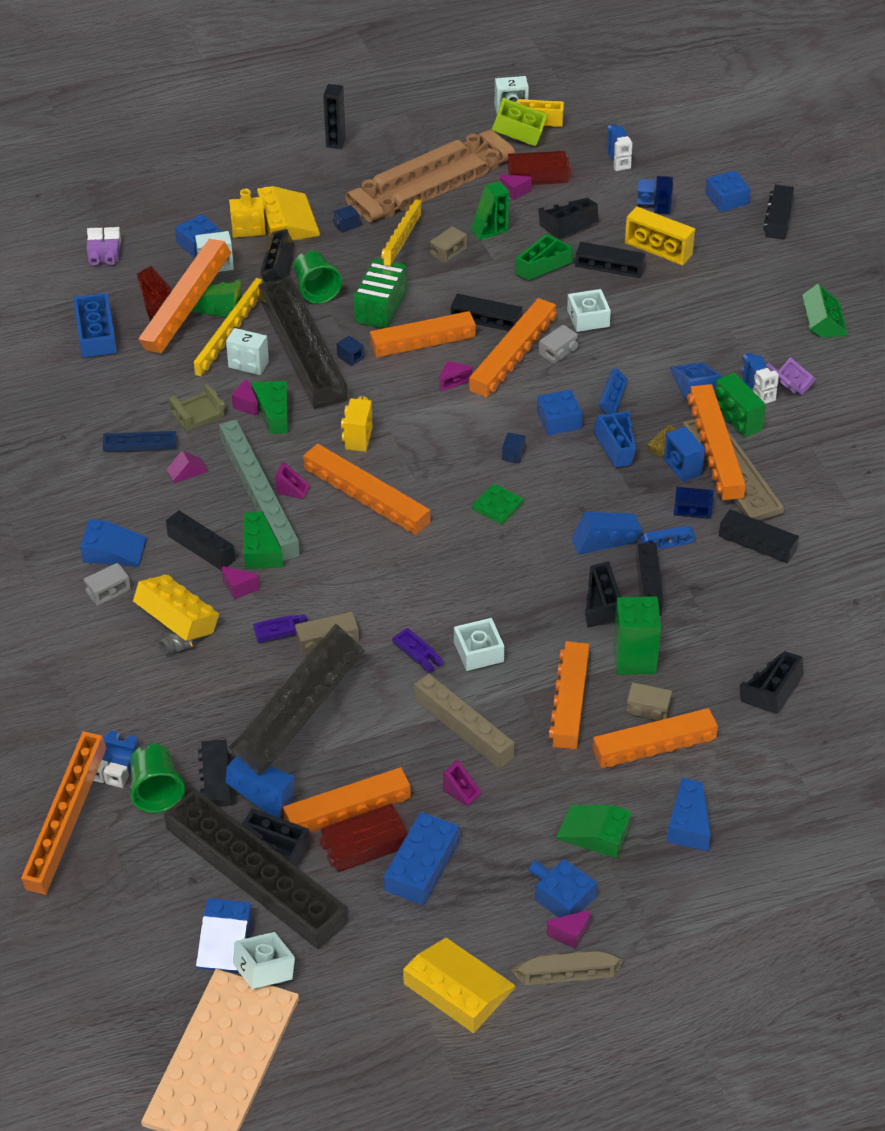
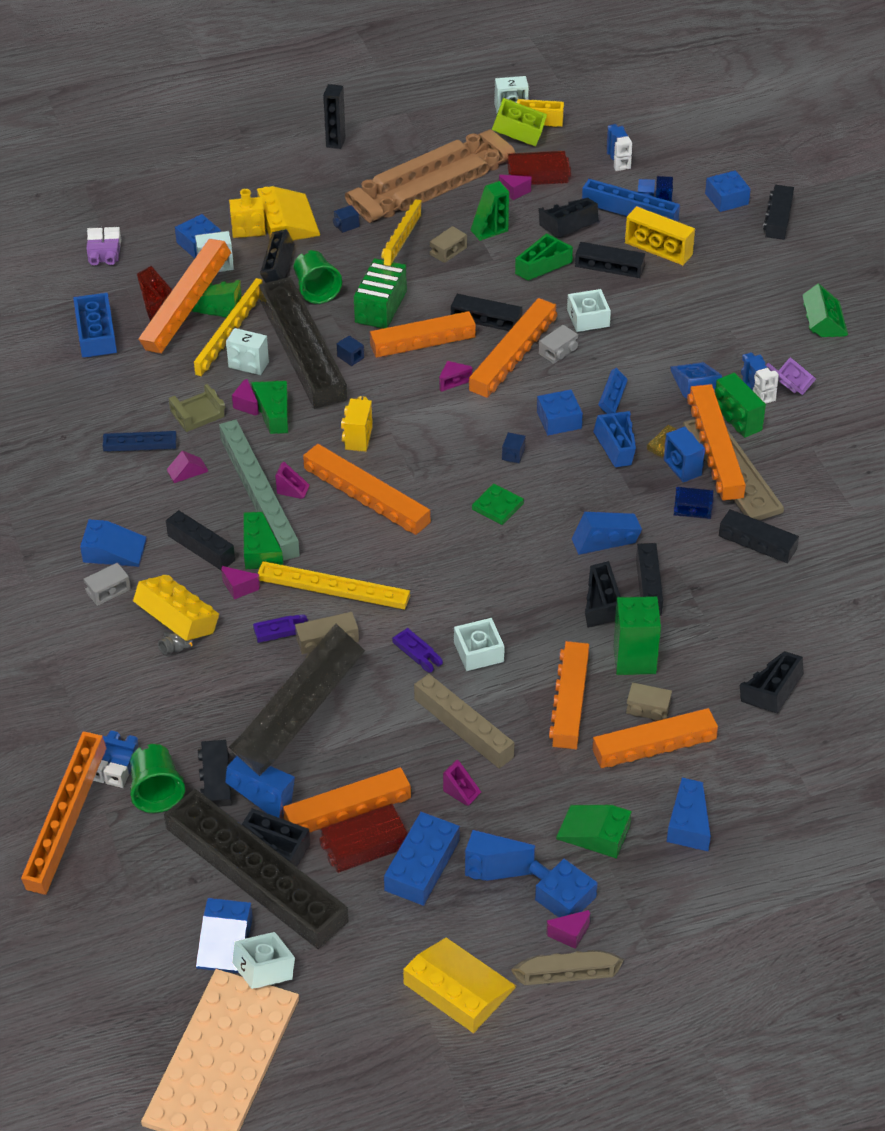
blue beam [640,526,696,549] -> none
none -> yellow plate [257,561,410,610]
none -> blue slope [465,830,535,881]
none -> blue brick [582,179,680,222]

